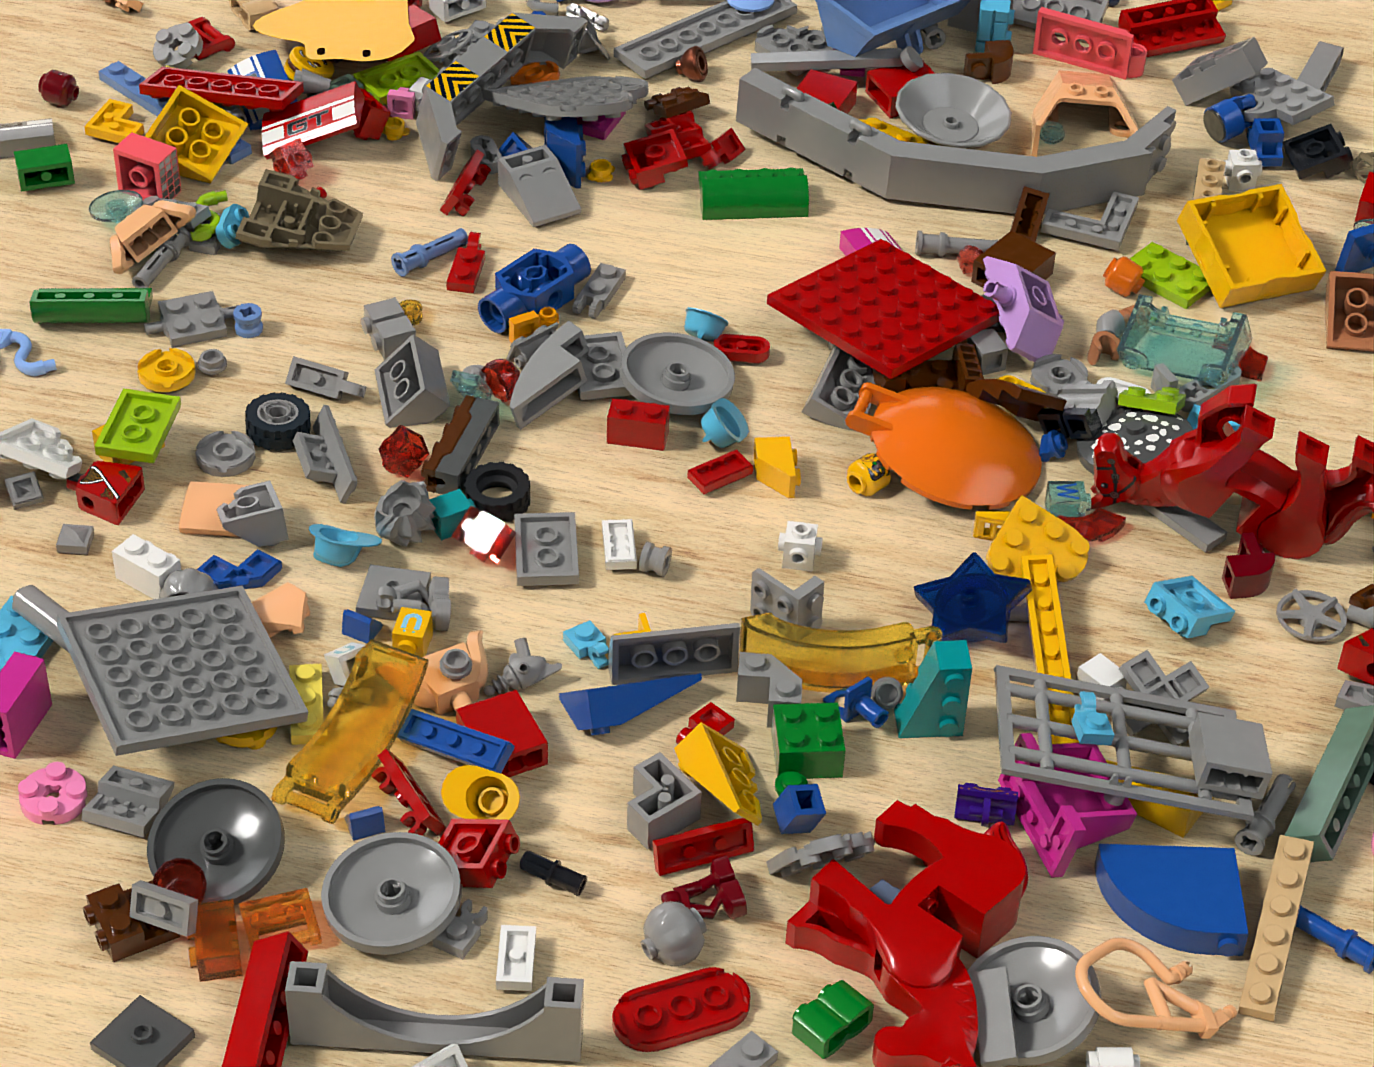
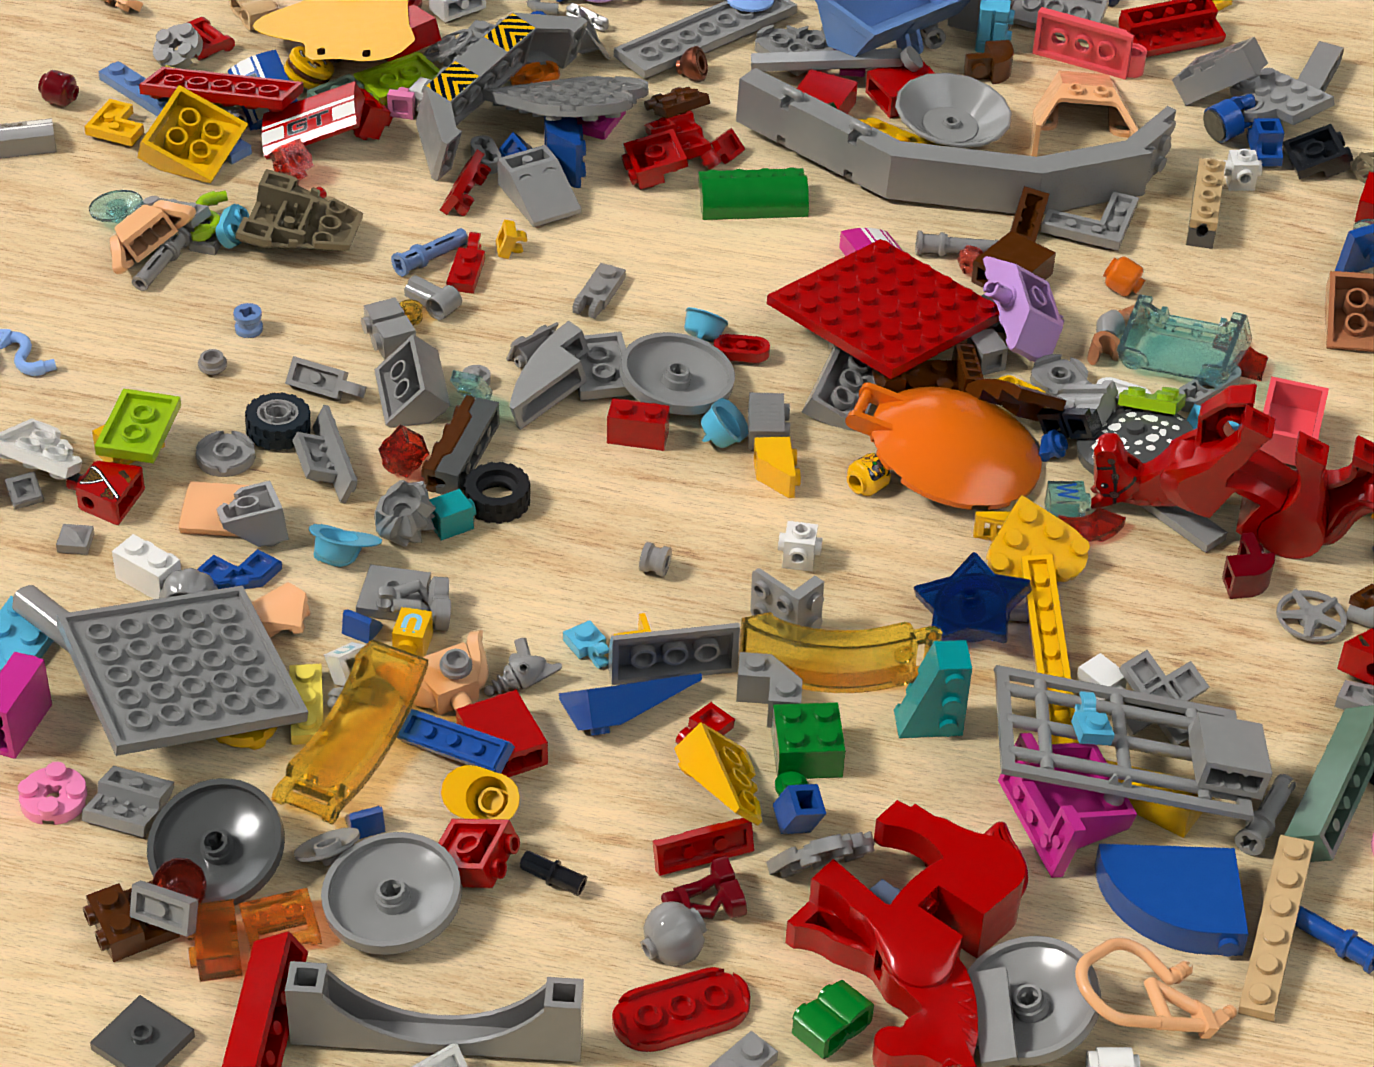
green brick [14,144,75,192] -> none
green brick [30,288,153,323] -> none
coral brick [113,132,181,201] -> none
yellow plate [137,348,196,392] -> none
light grey plate [144,291,239,348] -> none
light grey cone [294,68,331,94] -> none
red plate [371,748,447,836] -> none
yellow plate [382,117,410,140] -> none
light grey plate [432,899,488,960] -> none
brick [451,505,516,564] -> none
blue brick [478,244,591,333] -> none
clear red hair [481,359,520,403] -> none
white plate [496,925,536,991] -> none
light orange plate [509,307,559,343] -> none
light grey plate [514,512,579,586] -> none
yellow plate [587,159,615,183] -> none
white plate [602,519,637,570] -> none
light grey brick [627,752,702,850] -> none
red plate [687,449,753,494] -> none
blue bracket [823,676,889,728] -> none
light grey plate [871,677,903,709] -> none
dark purple hips [954,783,1018,827] -> none
clear light blue plate [1040,121,1065,144] -> none
lime plate [1130,242,1211,309] -> none
medium azure plate [1144,576,1235,639] -> none
light grey tile [1151,363,1178,392] -> none
yellow tile [1177,184,1326,308] -> none
none -> light grey dish [294,828,360,866]
none -> light grey piece [404,275,462,320]
none -> yellow tile [495,219,528,259]
none -> light grey brick [748,392,790,451]
none -> coral piece [1260,376,1329,466]

